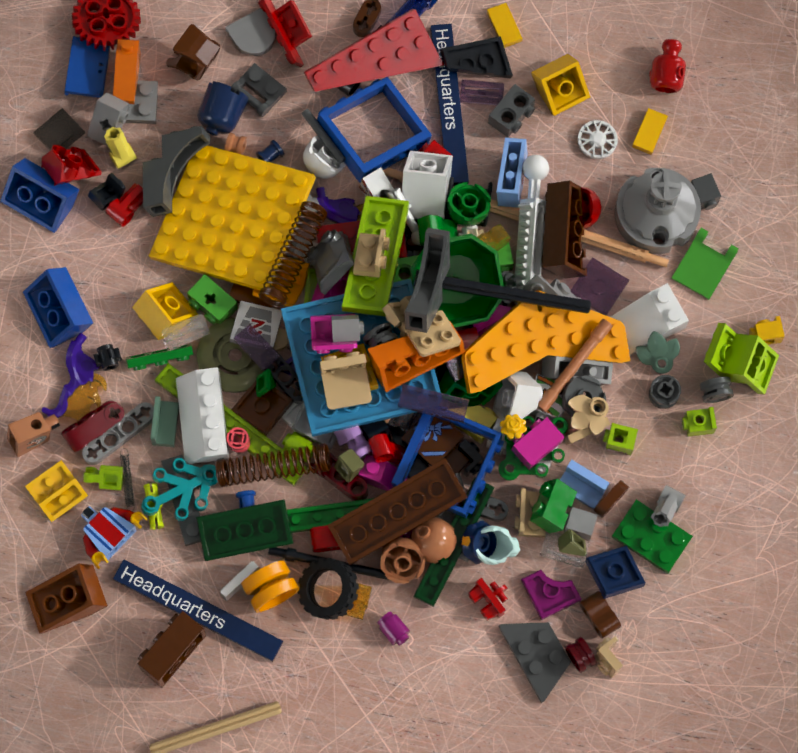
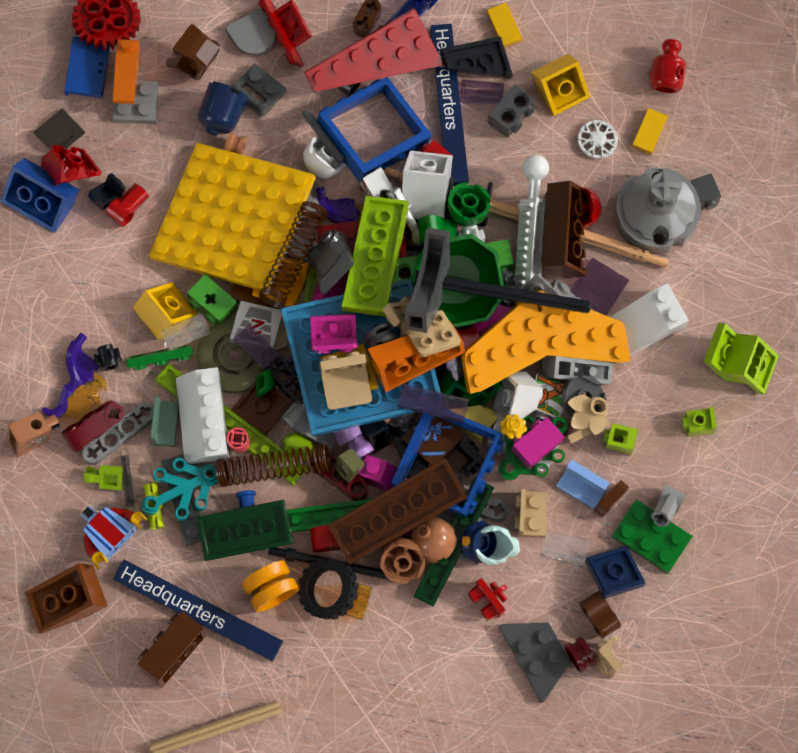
blue slope [23,267,93,348] -> none
yellow slope [25,460,88,522] -> none
light grey brick [87,92,129,146] -> none
light yellow piece [104,127,137,169] -> none
dark grey arch [143,126,210,217] -> none
white tile [220,561,259,602] -> none
dark blue bush [256,140,285,162] -> none
light grey brick [331,315,364,342] -> none
tan bracket [353,229,390,277] -> none
red piece [369,434,406,465] -> none
magenta brick [377,611,410,646] -> none
clear yellow leg [477,224,511,251] -> none
light blue brick [496,138,528,208] -> none
magenta tile [521,570,582,620] -> none
green brick [530,478,577,534] -> none
nougat piece [537,318,613,413] -> none
olive slope [558,529,587,556] -> none
light grey brick [564,507,598,541] -> none
sand green plate [636,331,680,374] -> none
dark grey wheel [649,375,681,409] -> none
bright green flag [671,228,739,300] -> none
dark grey wheel [700,377,734,403] -> none
yellow brick [749,316,785,345] -> none

